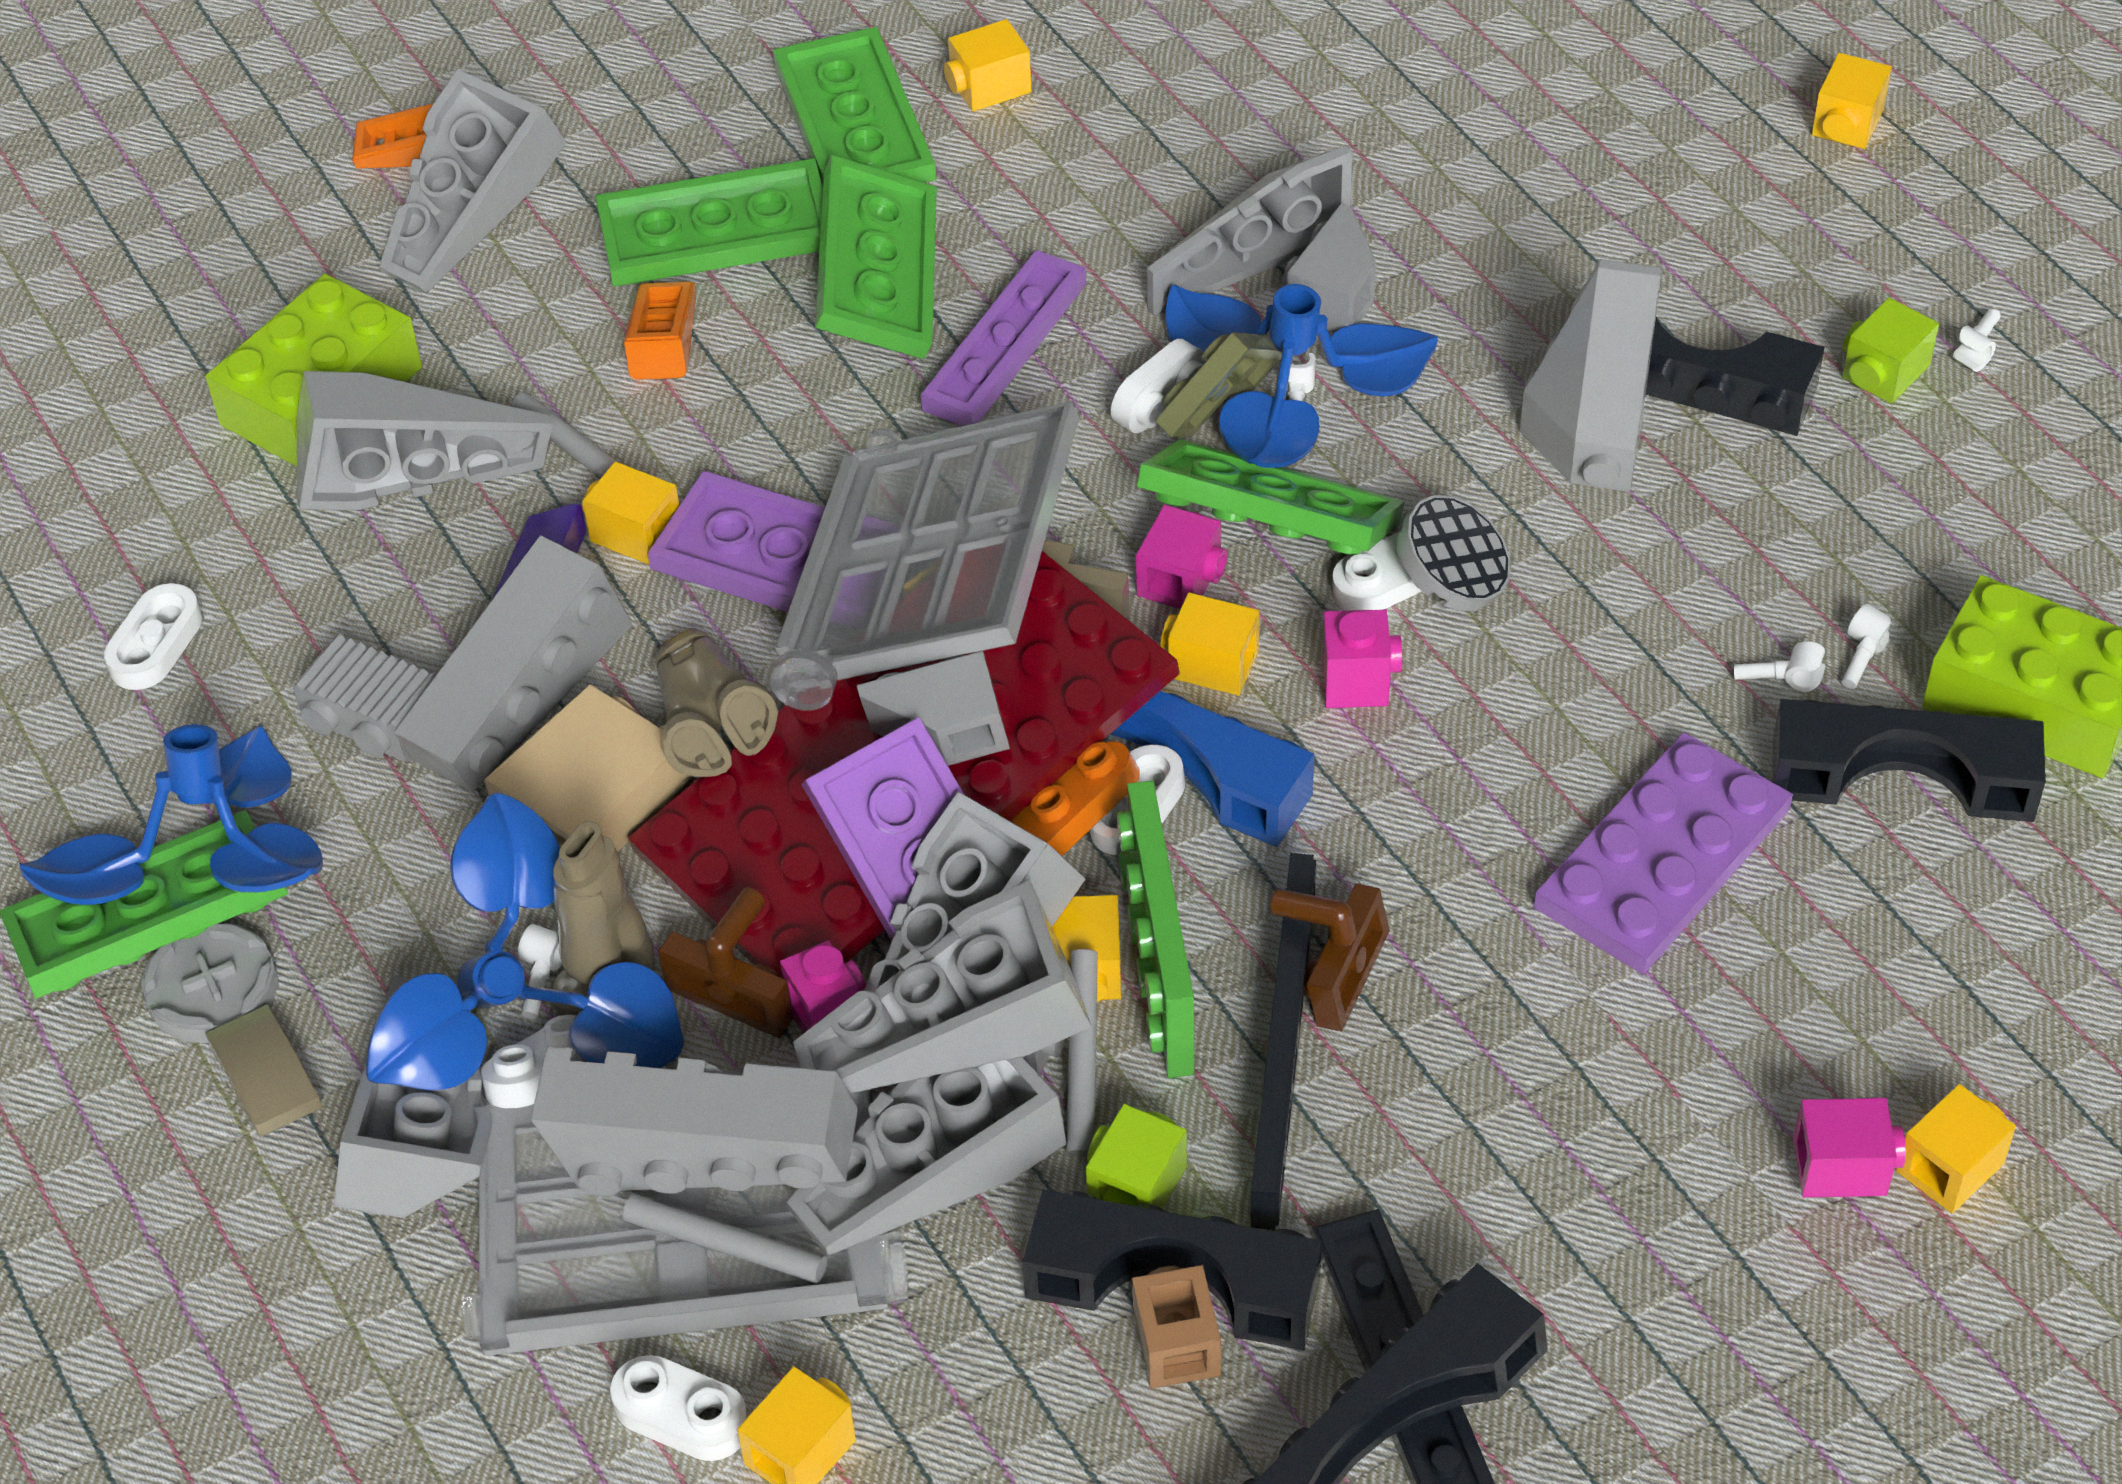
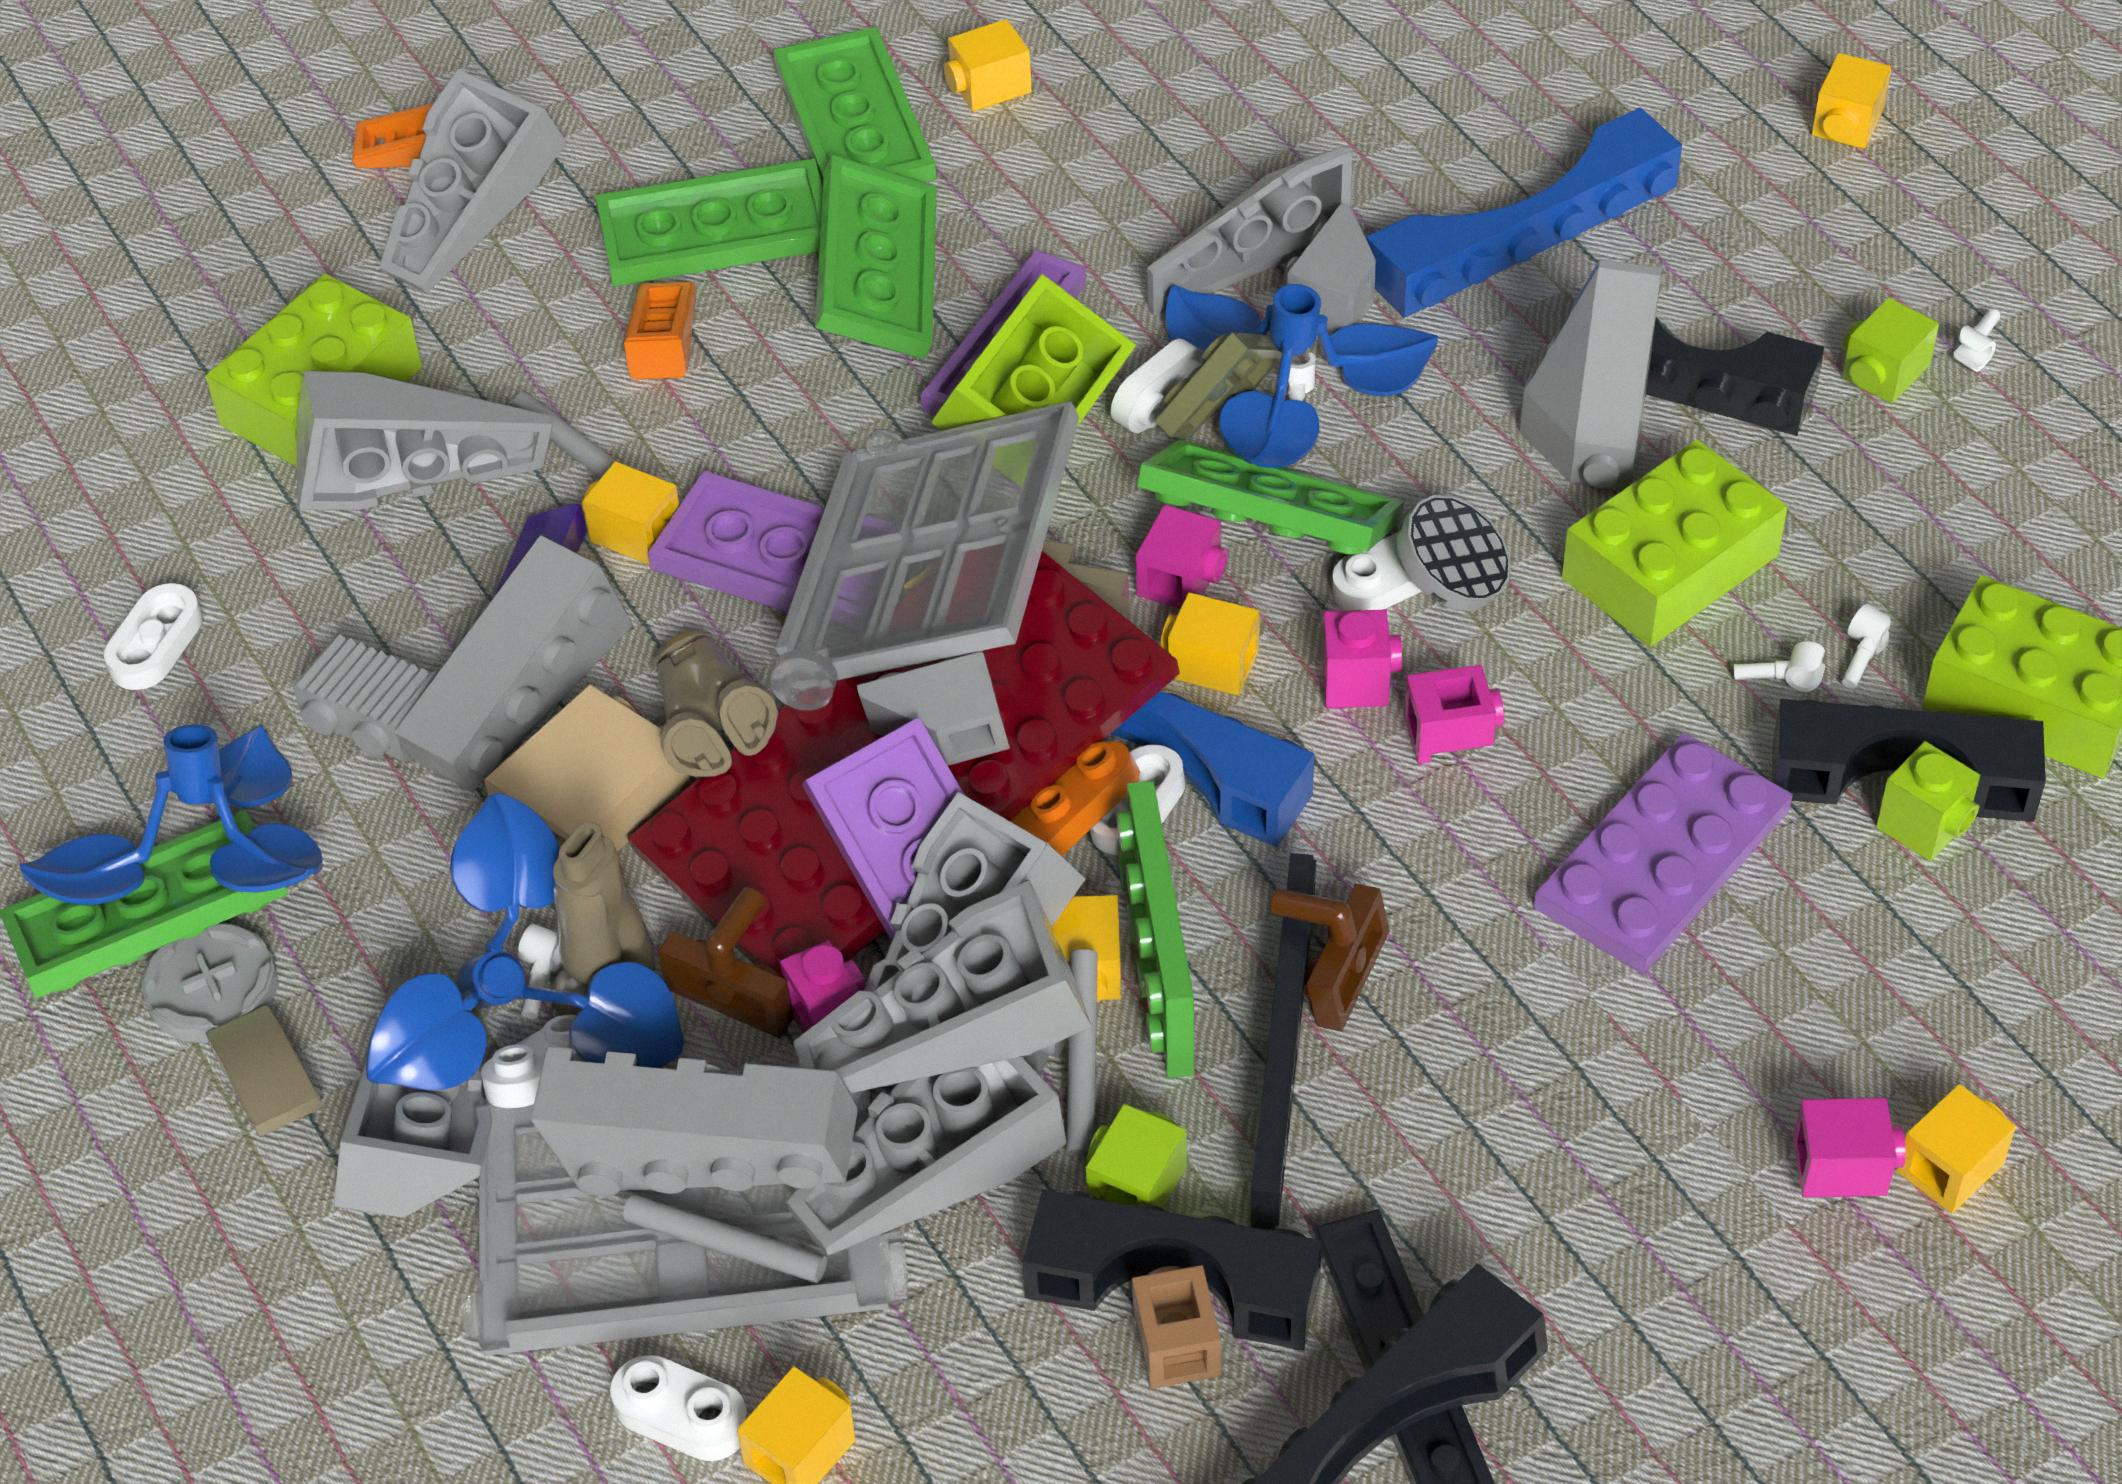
none -> lime brick [931,274,1136,494]
none -> blue arch [1366,107,1682,318]
none -> dark pink brick [1404,664,1504,764]
none -> lime brick [1562,439,1788,648]
none -> lime brick [1876,741,1980,862]

